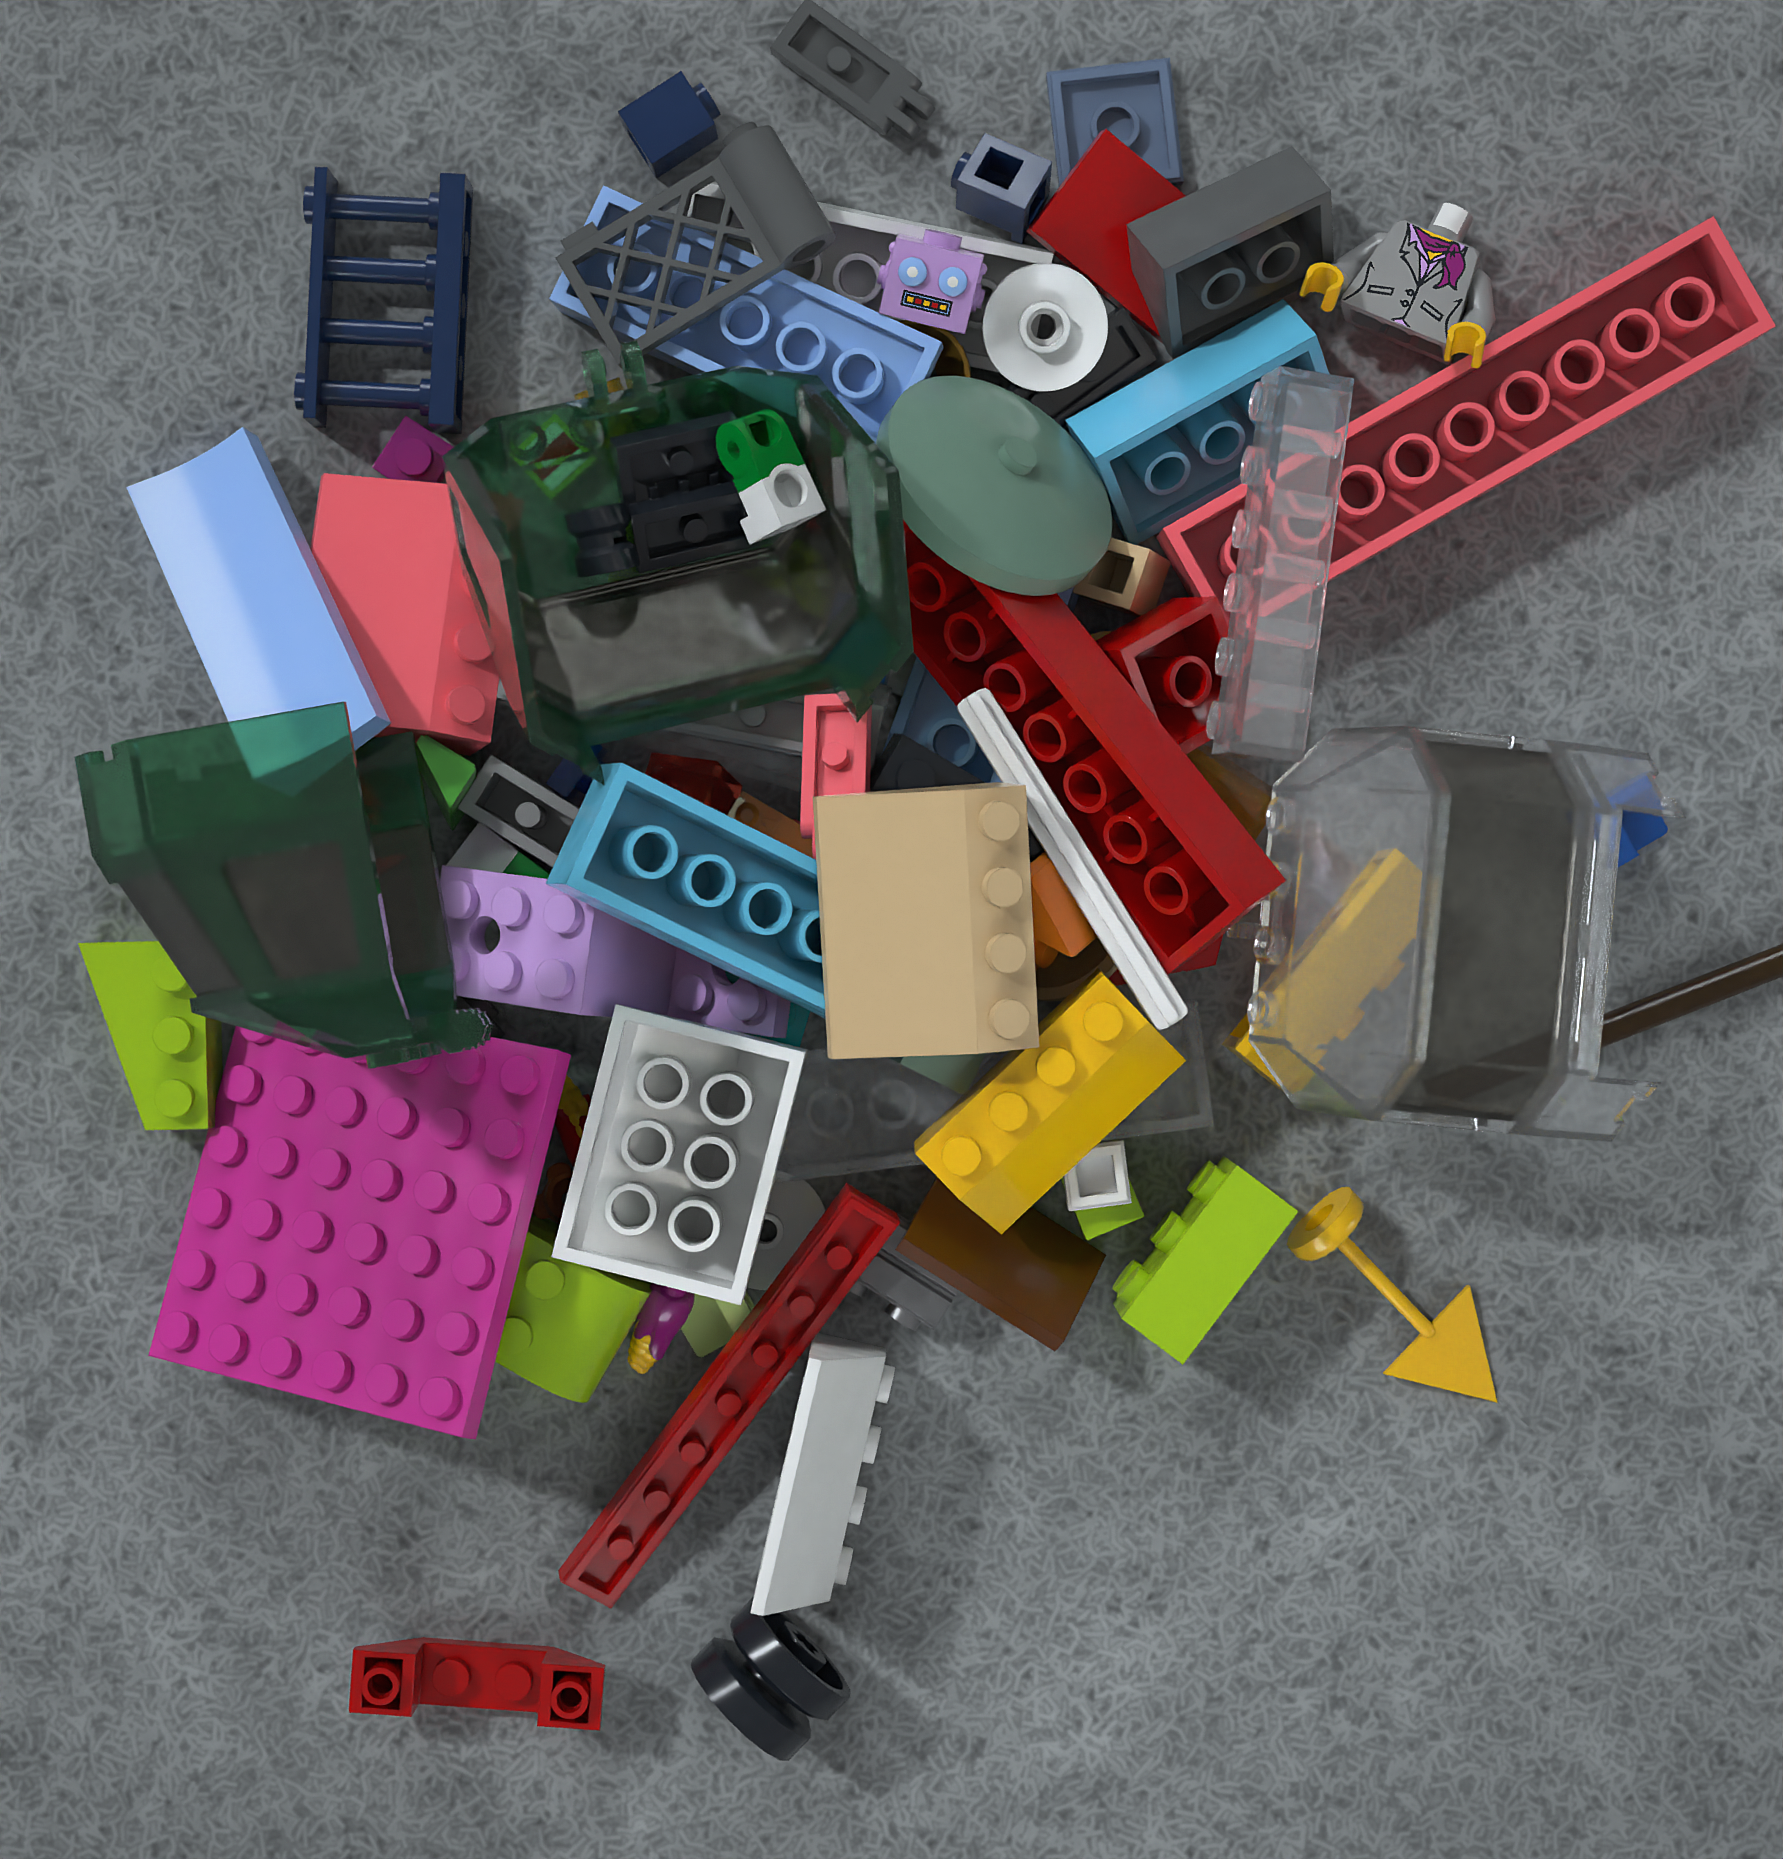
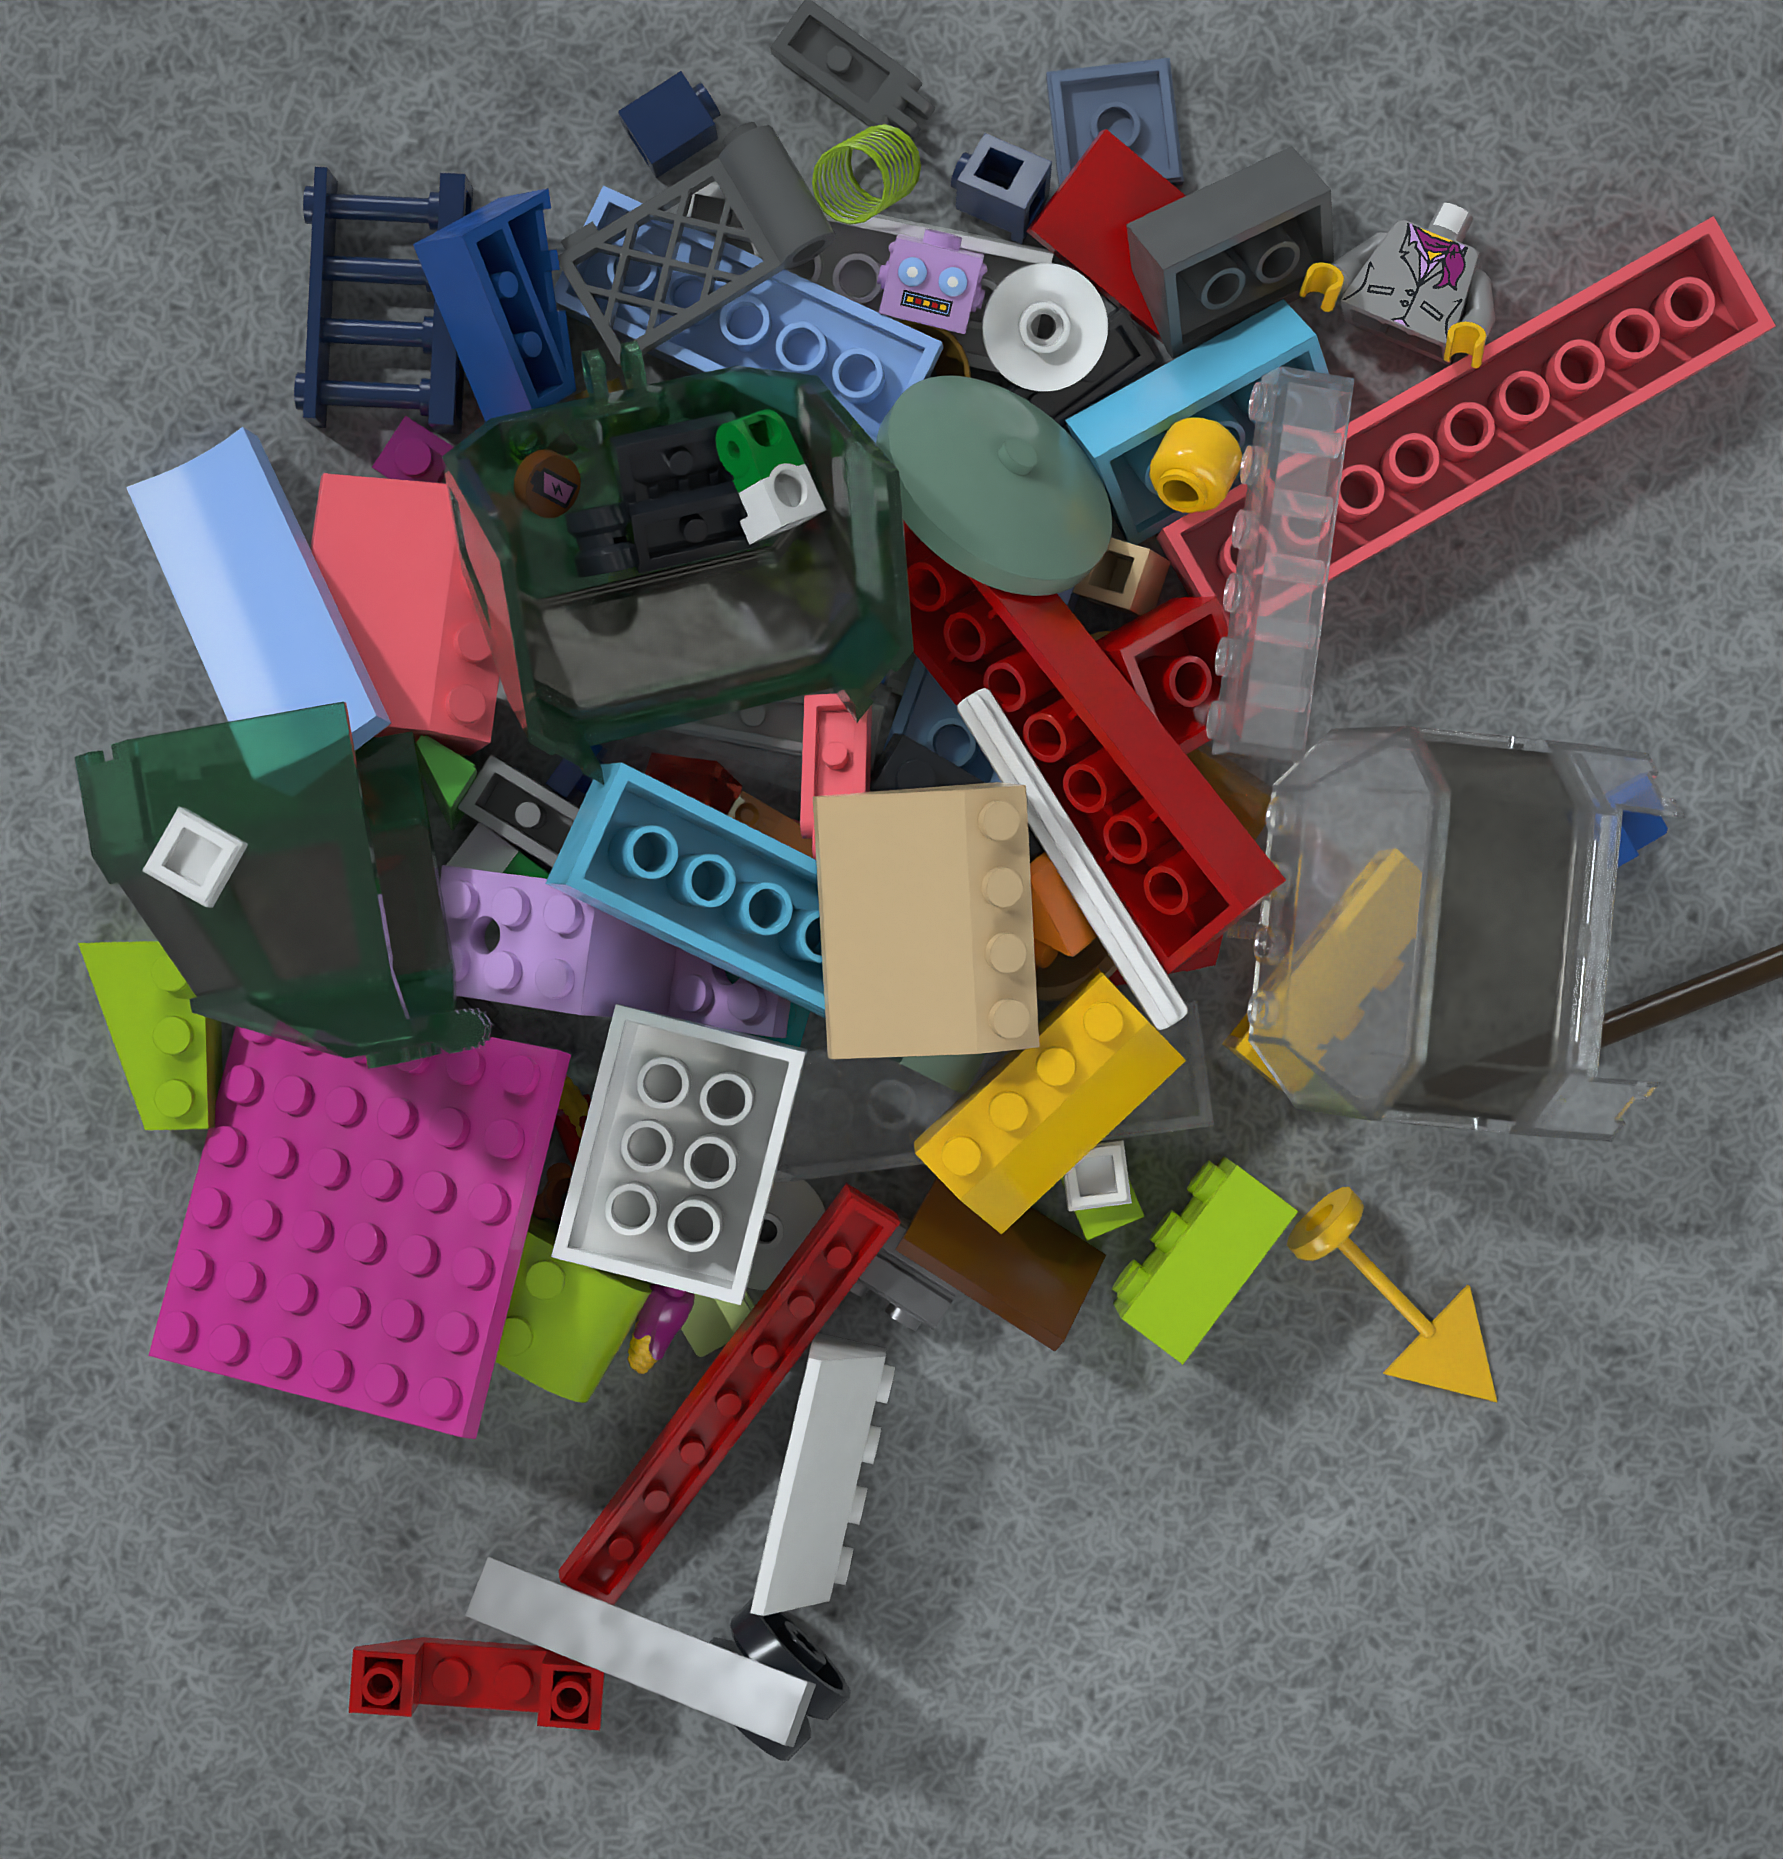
none -> white tile [142,807,248,908]
none -> blue wedge [413,188,576,422]
none -> light grey tile [465,1557,816,1747]
none -> reddish brown tile [514,450,581,519]
none -> lime piece [812,124,921,225]
none -> yellow head [1149,418,1242,513]

